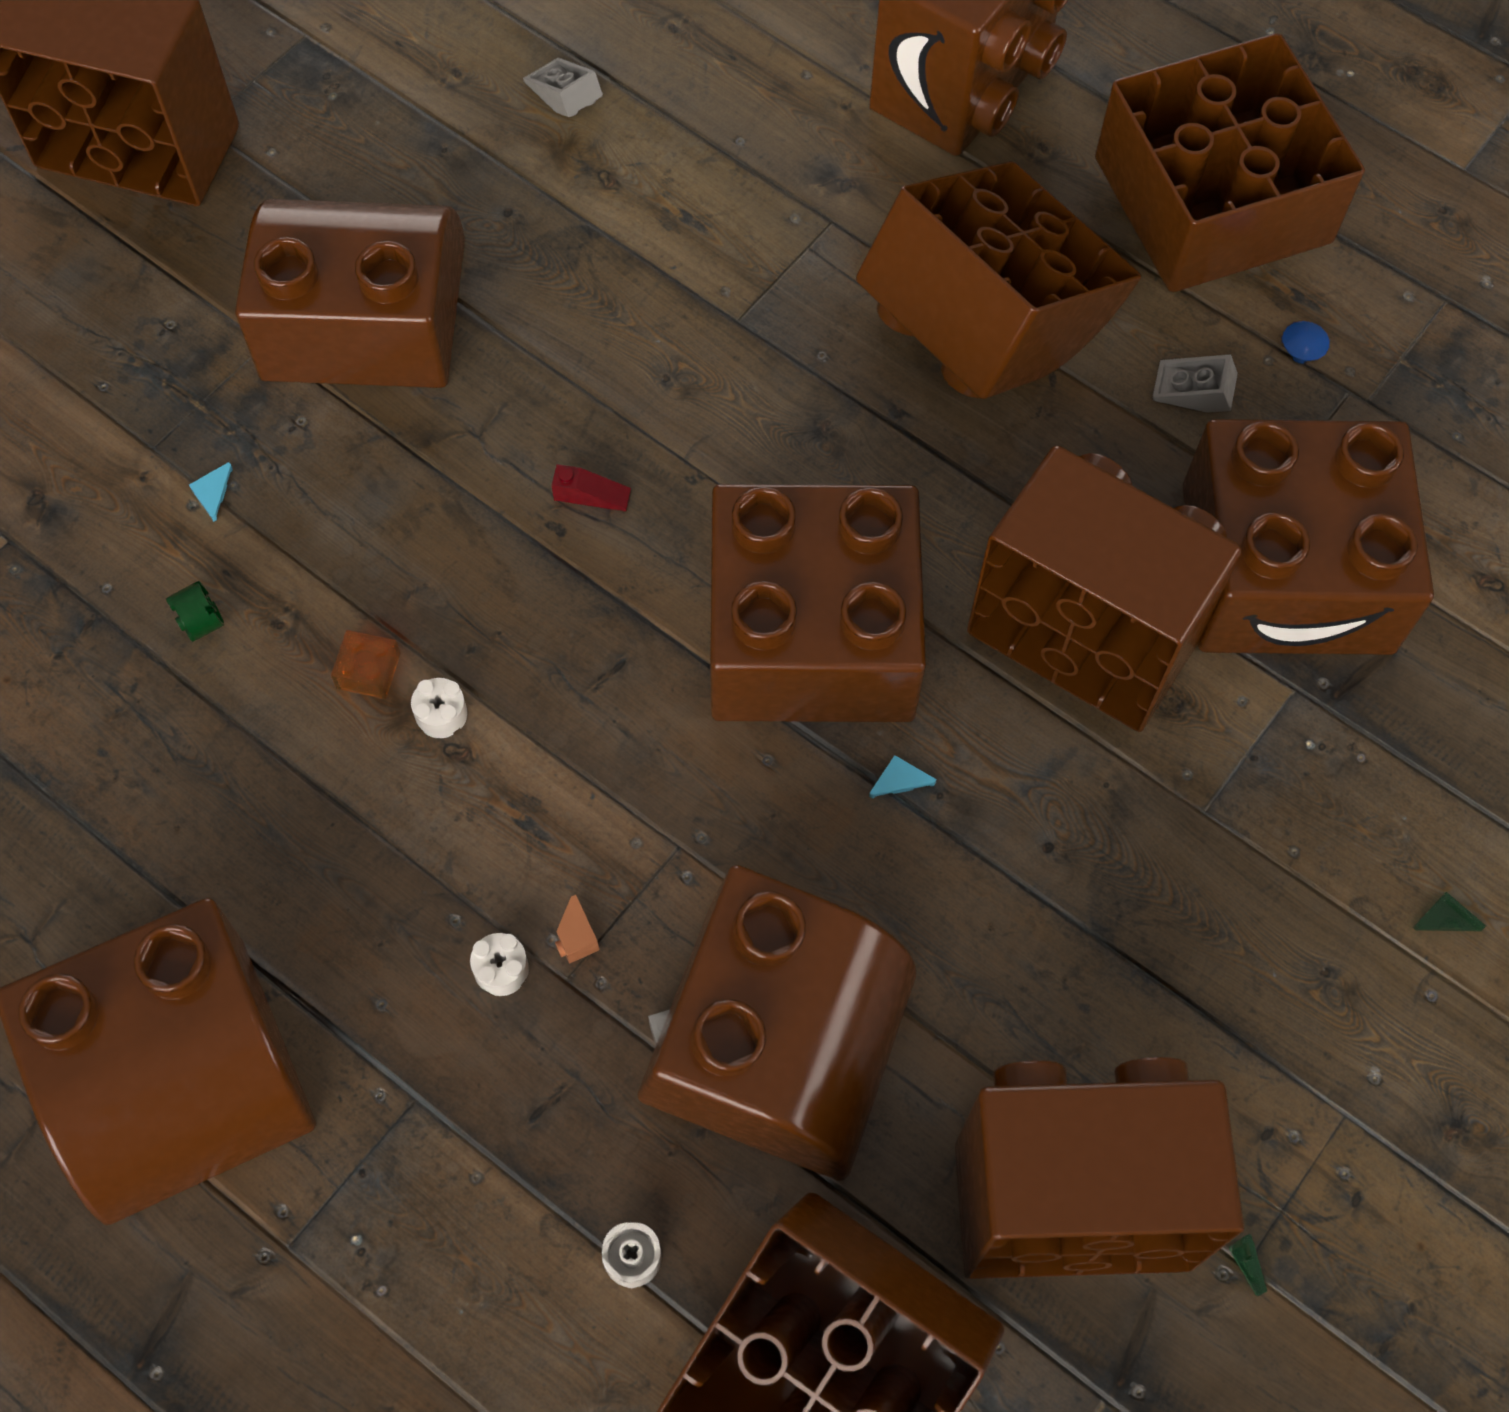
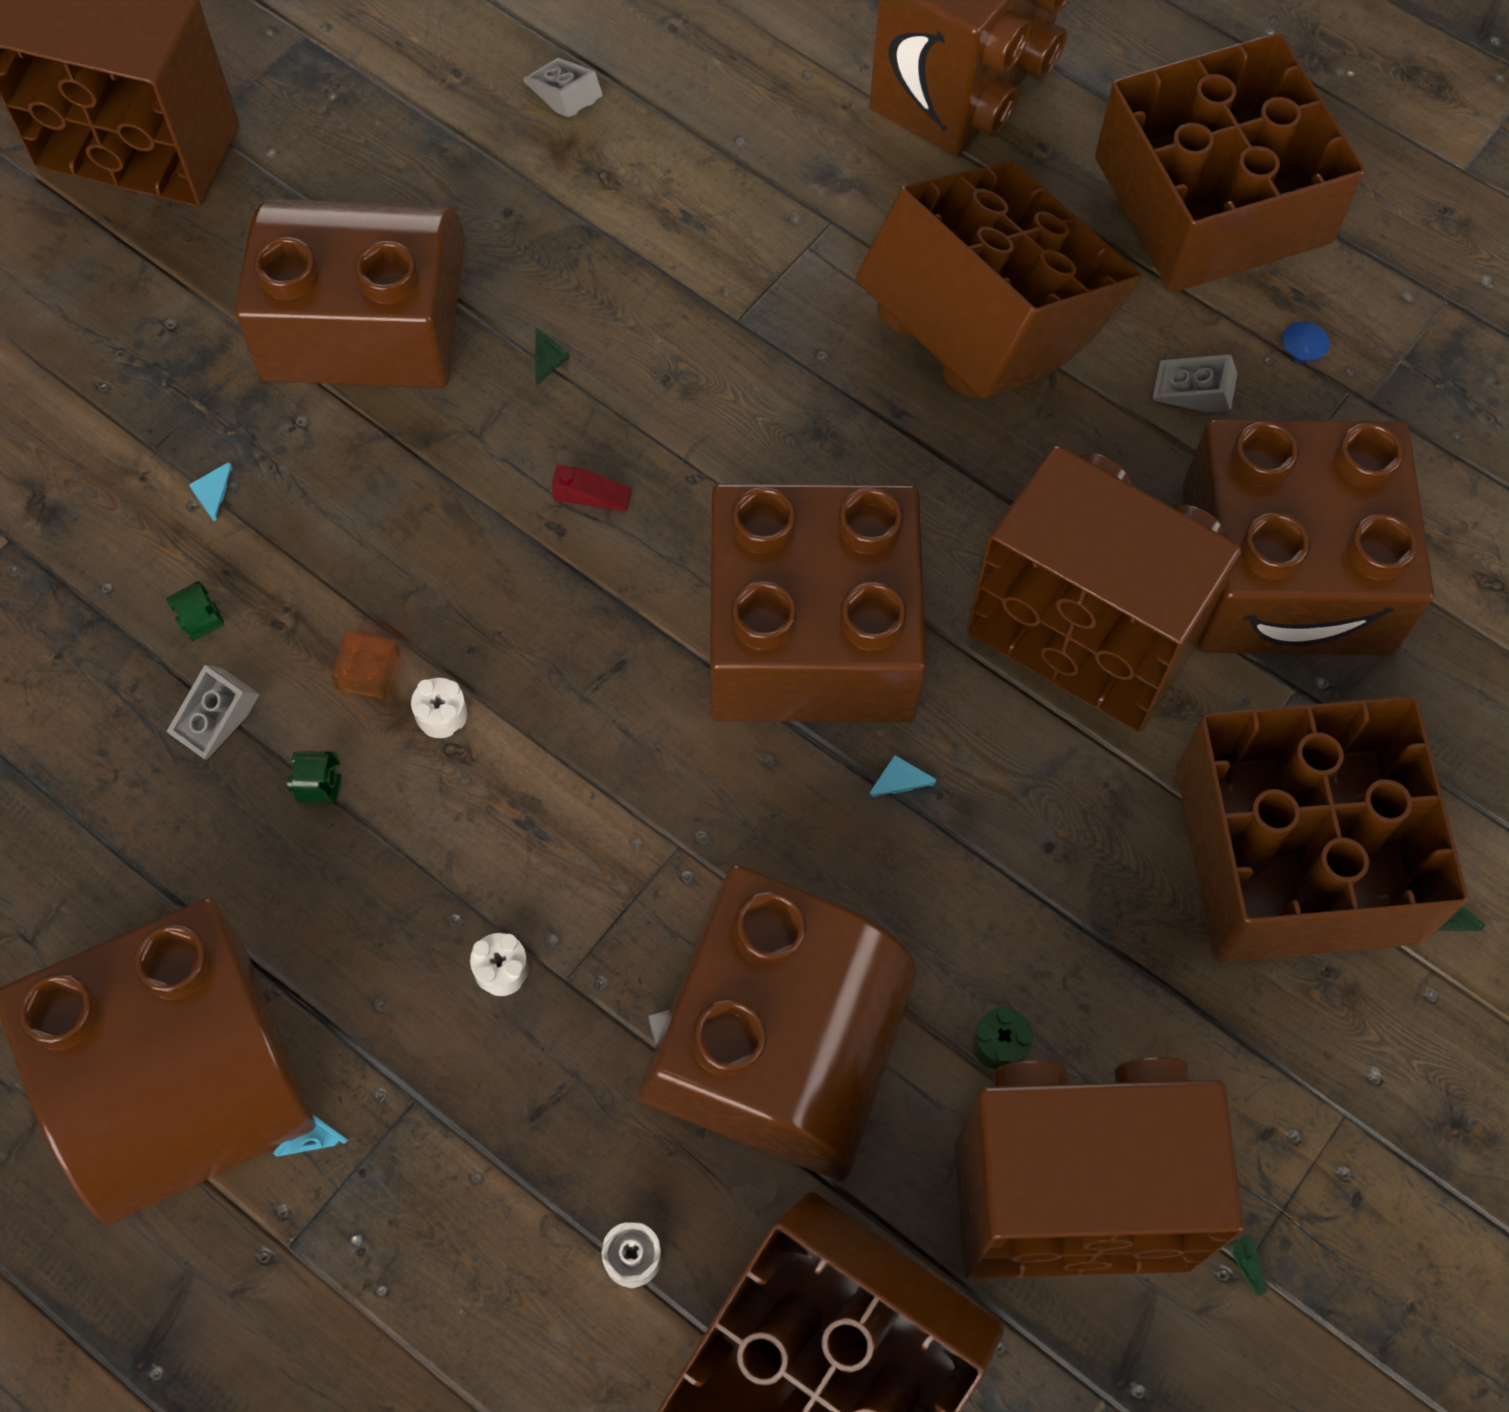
nougat slope [555,895,599,964] -> none
none -> light grey slope [166,665,260,759]
none -> medium azure tile [273,1115,348,1157]
none -> dark green brick [287,751,341,804]
none -> clear green tile [535,328,569,385]
none -> dark green brick [974,1007,1034,1070]
none -> reddish brown piece [1176,696,1468,963]

